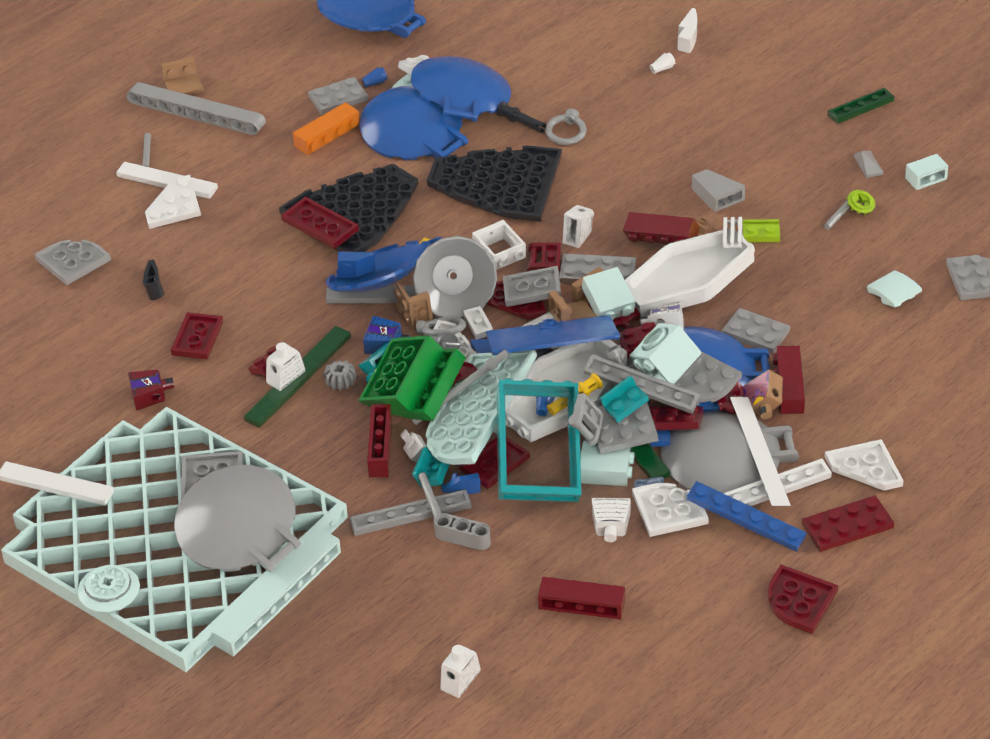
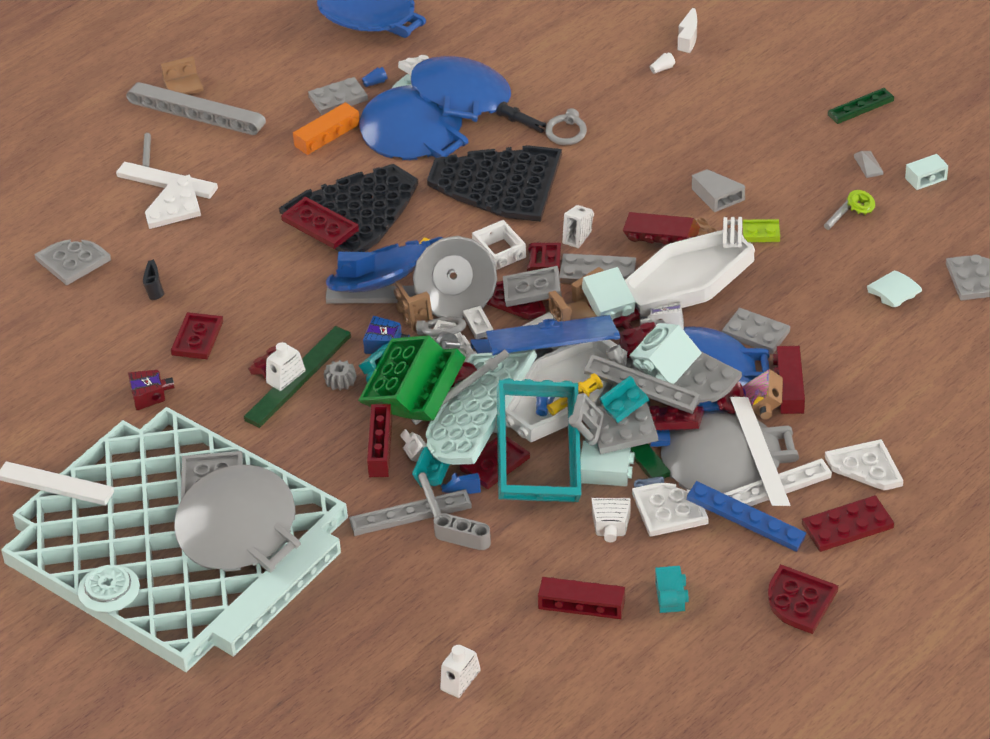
none -> teal hinge [655,566,689,613]

